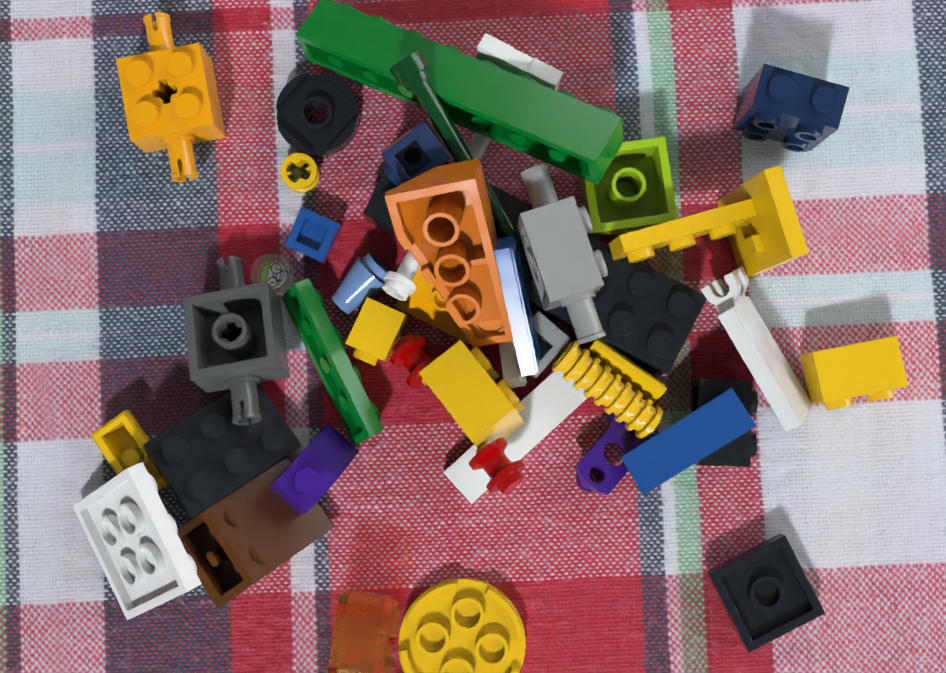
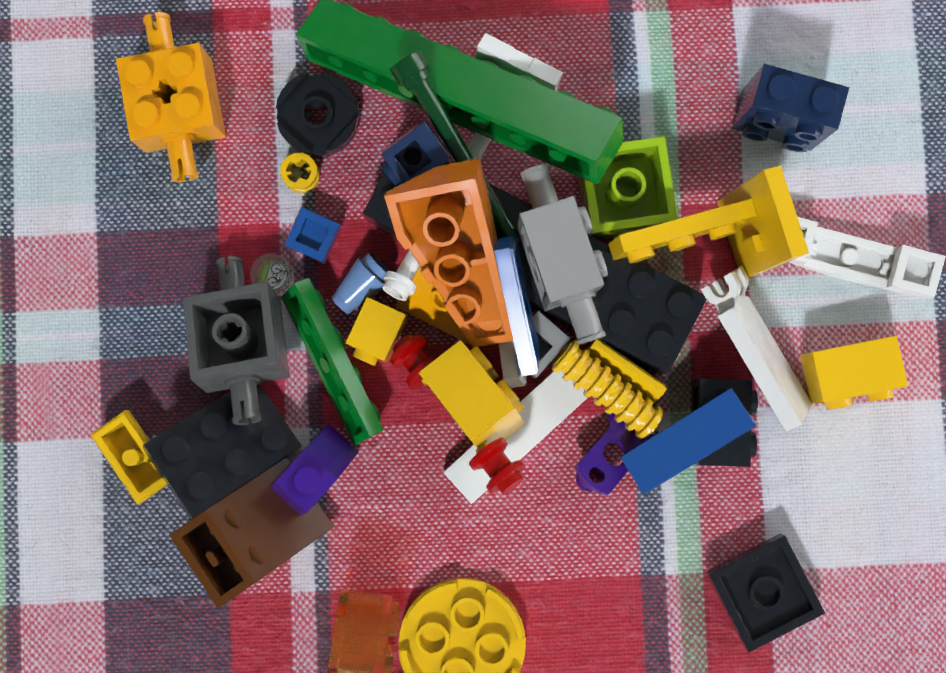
white plate [73,462,202,620] -> none
none -> white slope [788,217,946,298]

